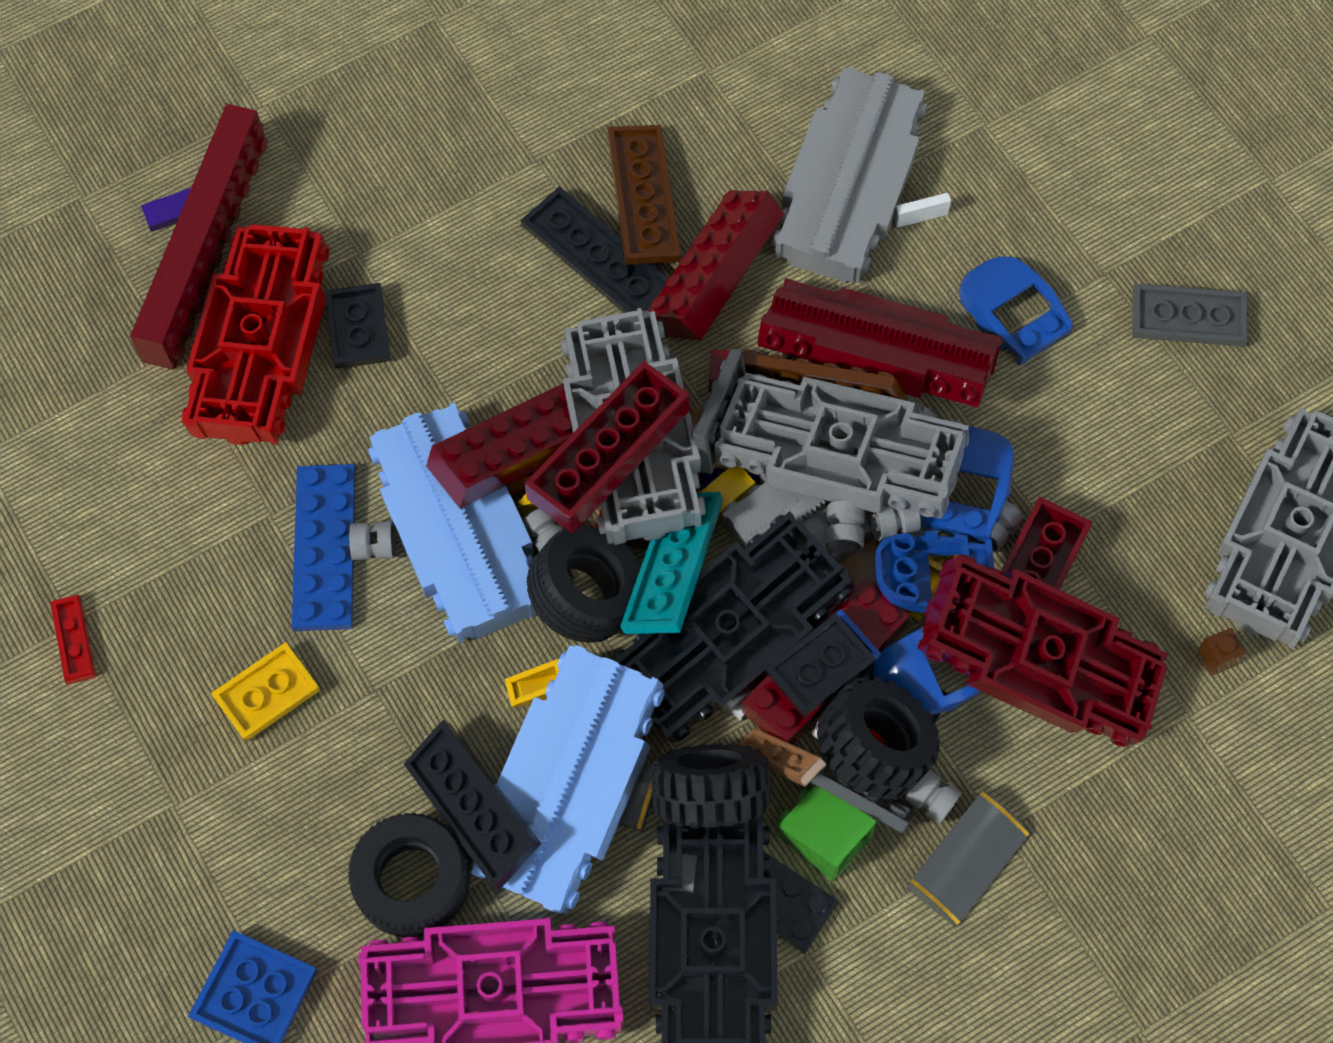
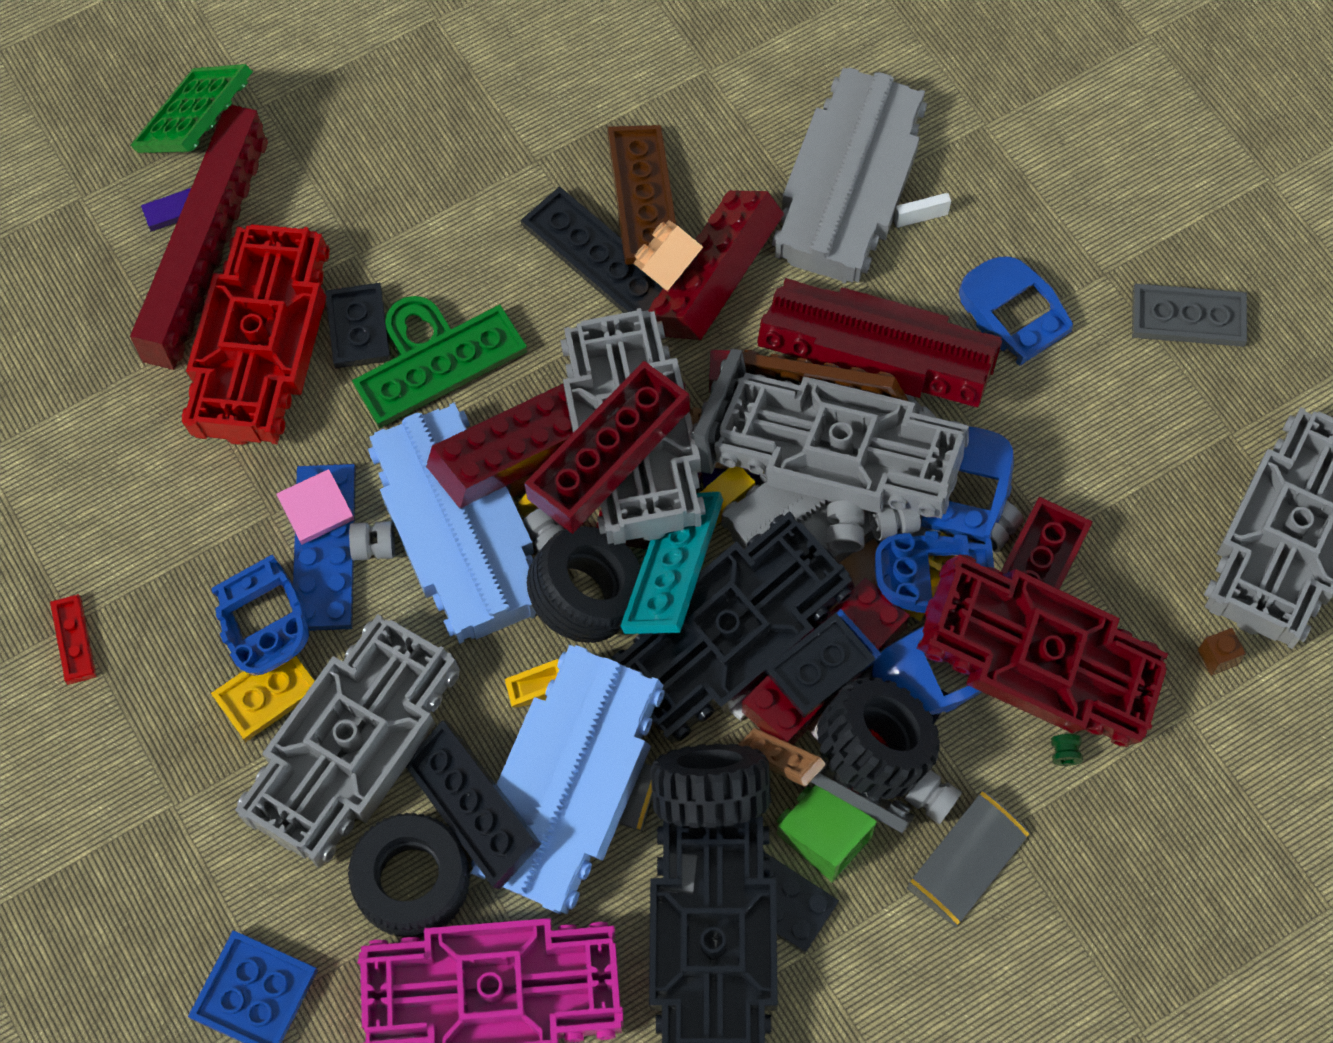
none -> green plate [130,64,253,153]
none -> blue slope [211,554,309,675]
none -> light grey piece [235,614,460,868]
none -> bright pink tile [276,469,354,545]
none -> green plate [352,296,528,429]
none -> light nougat brick [634,220,703,291]
none -> dark green wheel [1051,734,1083,766]

